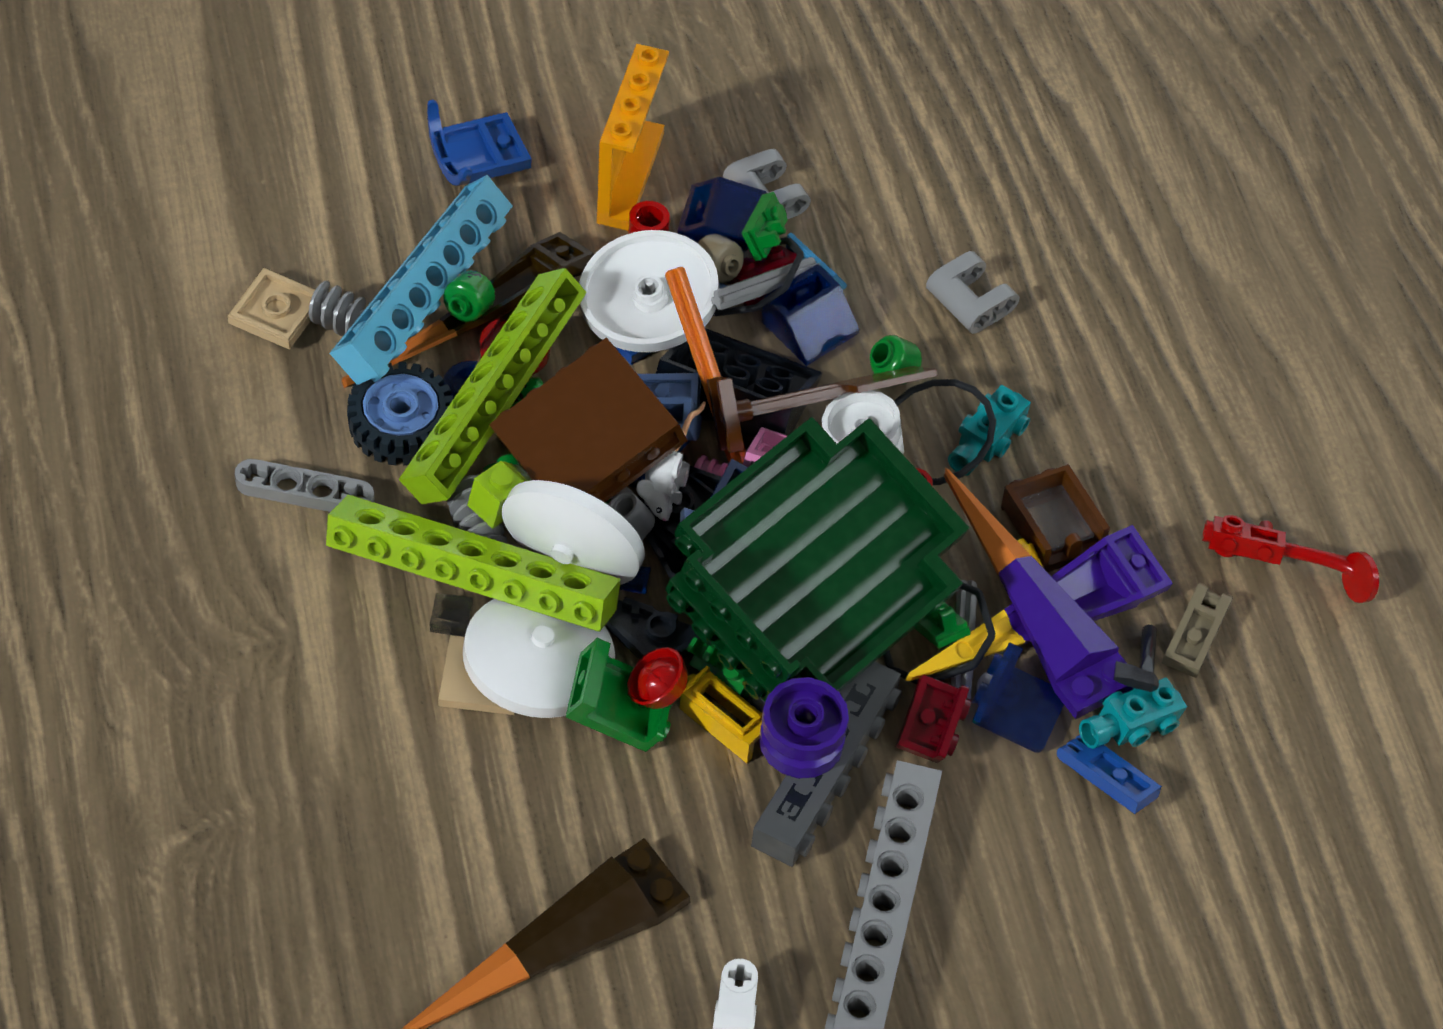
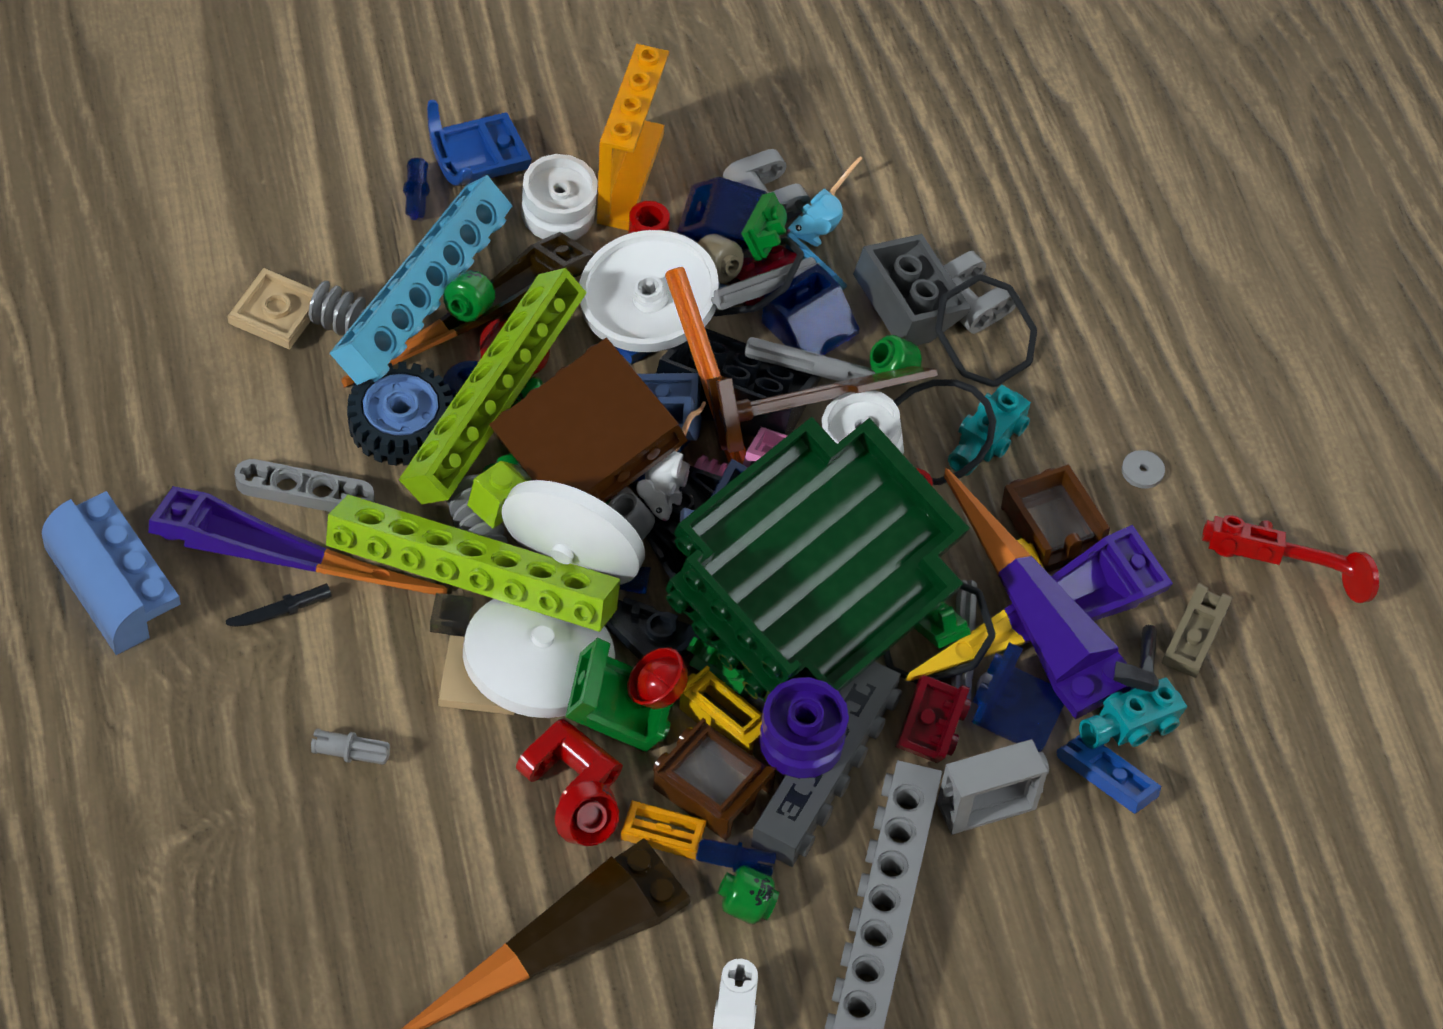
none -> medium blue brick [42,491,181,655]
none -> dark purple plate [148,486,447,597]
none -> black piece [226,583,332,627]
none -> light grey axle [311,729,390,765]
none -> clear blue axle [403,158,430,220]
none -> red connector [516,718,623,802]
none -> white wheel [521,154,598,240]
none -> red hat [555,781,619,846]
none -> light orange tile [620,800,707,860]
none -> reddish brown window [653,718,777,841]
none -> clear blue axle [696,838,776,877]
none -> green head [717,865,779,925]
none -> light grey axle [745,337,877,390]
none -> medium azure animal [787,156,862,247]
none -> dark grey slope [853,234,971,346]
none -> black piece [935,274,1037,387]
none -> light grey window [937,739,1049,835]
none -> light grey wheel [1122,450,1165,489]

